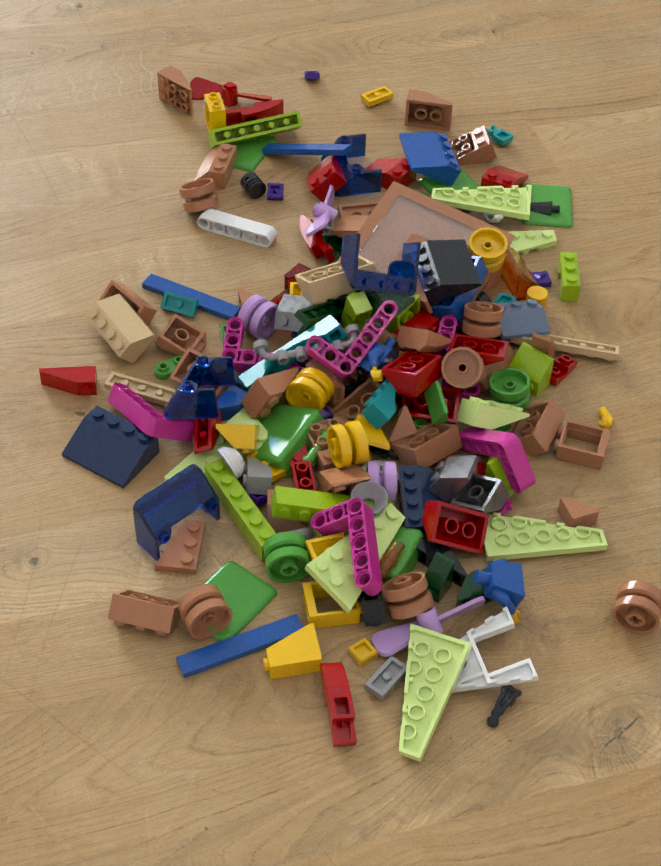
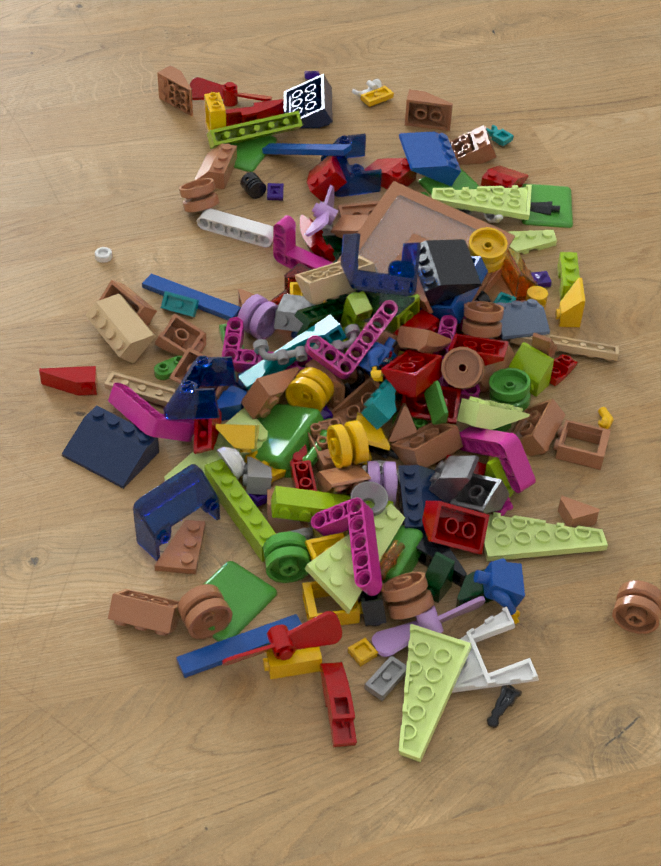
none -> white tile [95,247,112,263]
none -> red piece [222,611,342,666]
none -> dark pink beam [273,215,333,273]
none -> slope [284,74,333,128]
none -> white piece [352,79,382,97]
none -> yellow slope [555,278,585,328]

